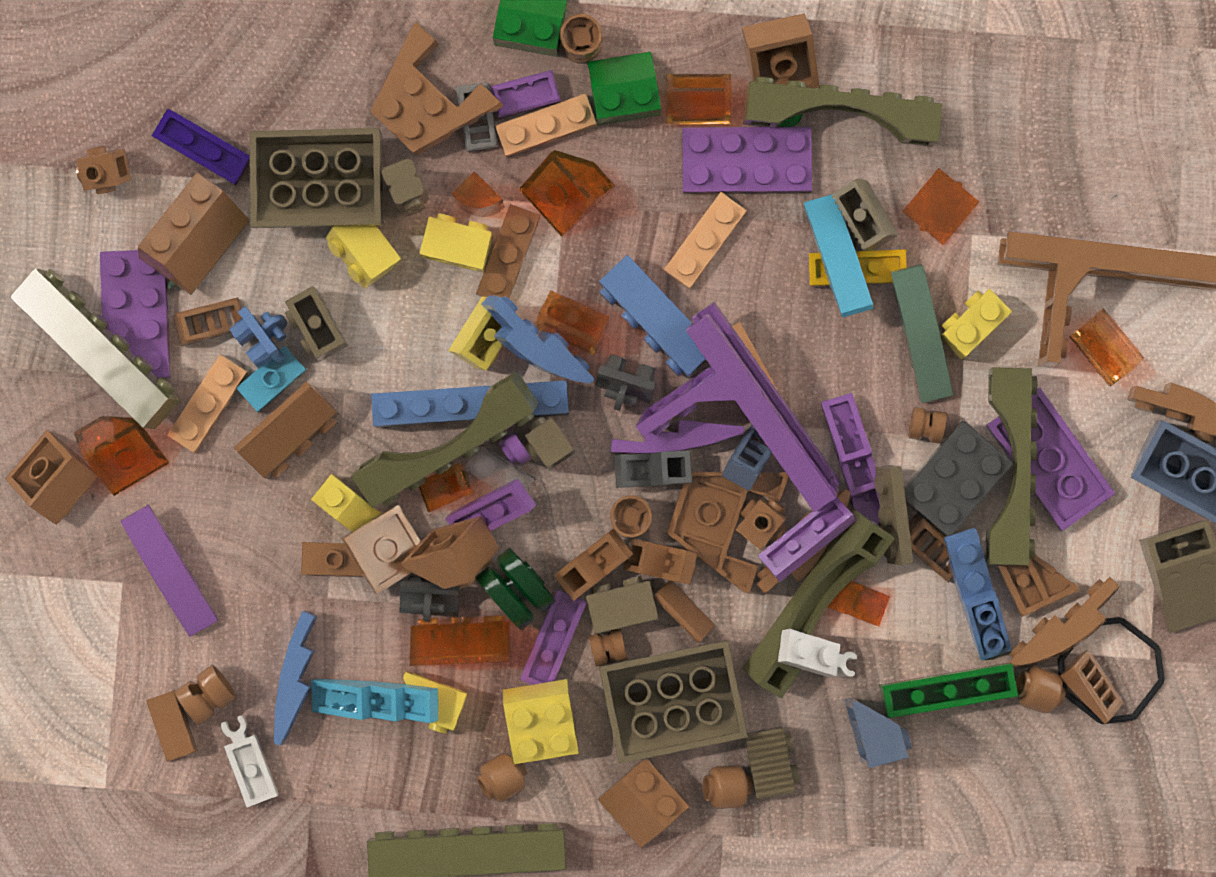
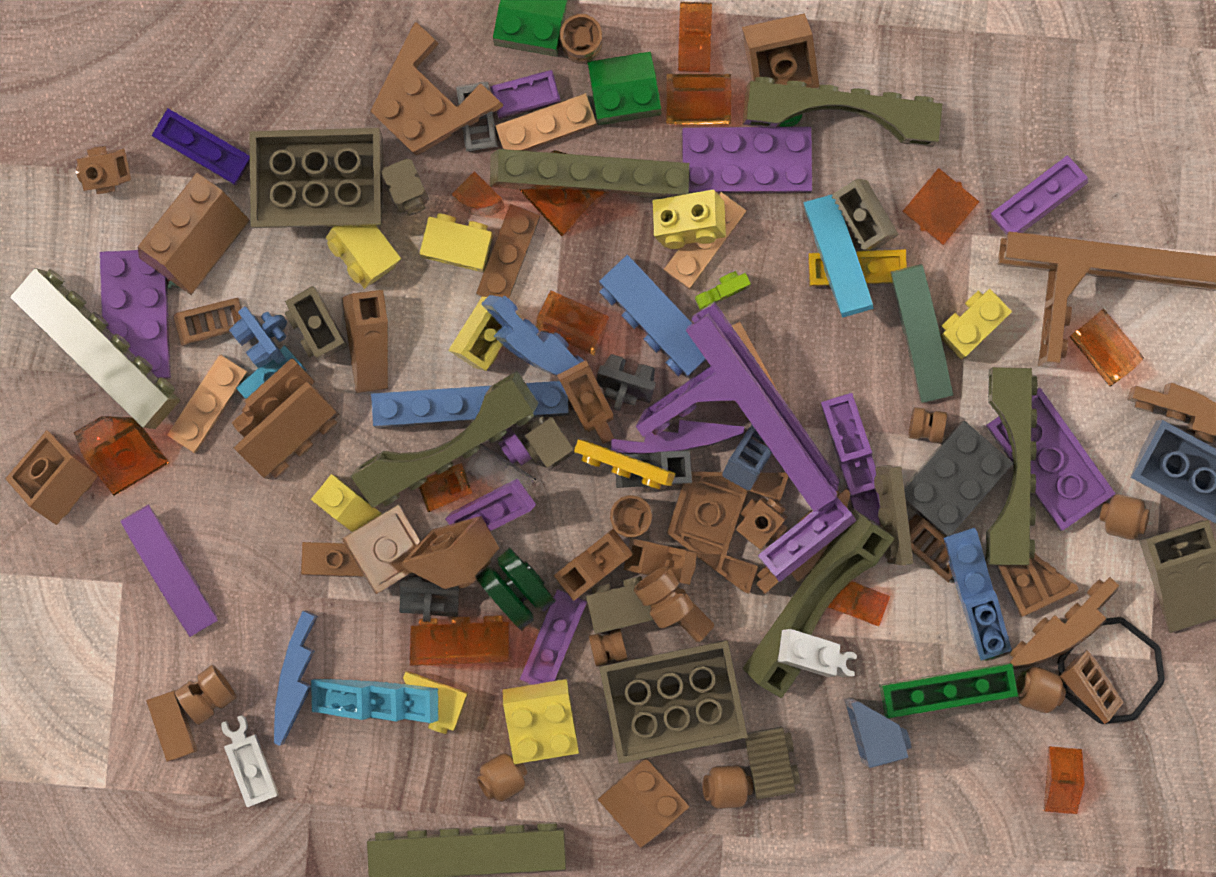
none -> medium nougat hinge [232,358,315,437]
none -> medium nougat slope [342,290,388,393]
none -> olive arch [489,149,689,199]
none -> medium nougat hinge [557,360,615,444]
none -> yellow plate [574,439,676,489]
none -> medium nougat wheel [634,566,694,629]
none -> light yellow brick [653,189,726,249]
none -> clear orange slope [678,2,712,72]
none -> lime plate [695,271,751,310]
none -> medium lavender plate [991,155,1088,235]
none -> clear orange slope [1044,746,1085,814]
none -> medium nougat head [1100,494,1150,540]

